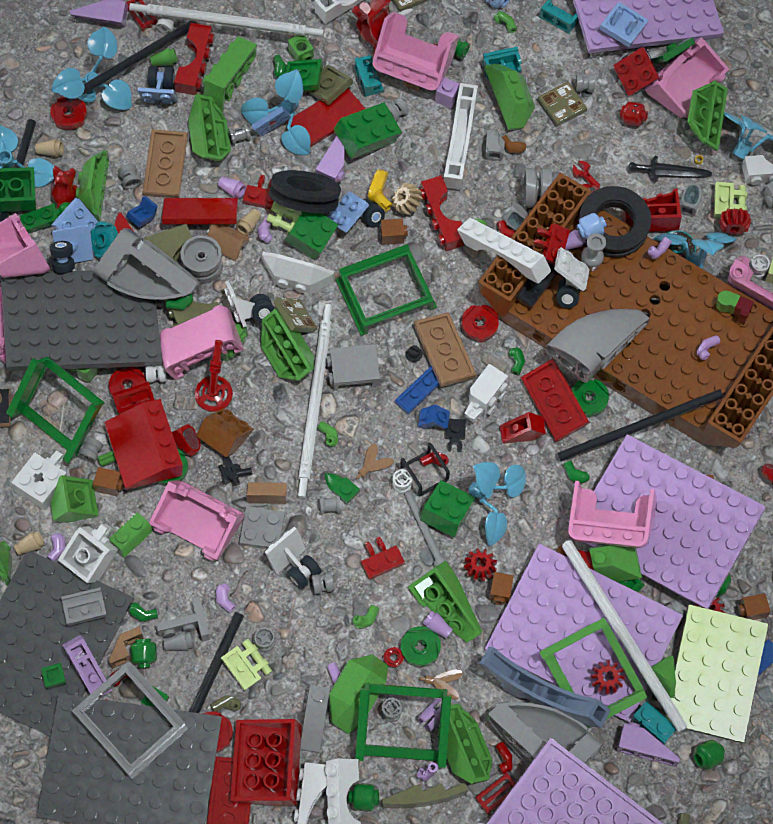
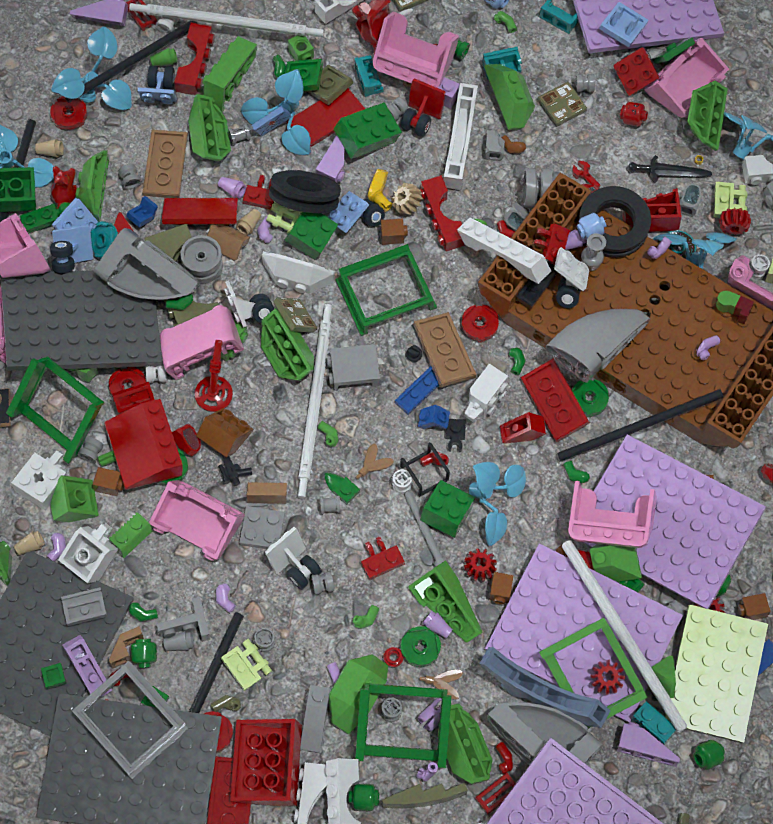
none -> red plate [400,78,446,137]

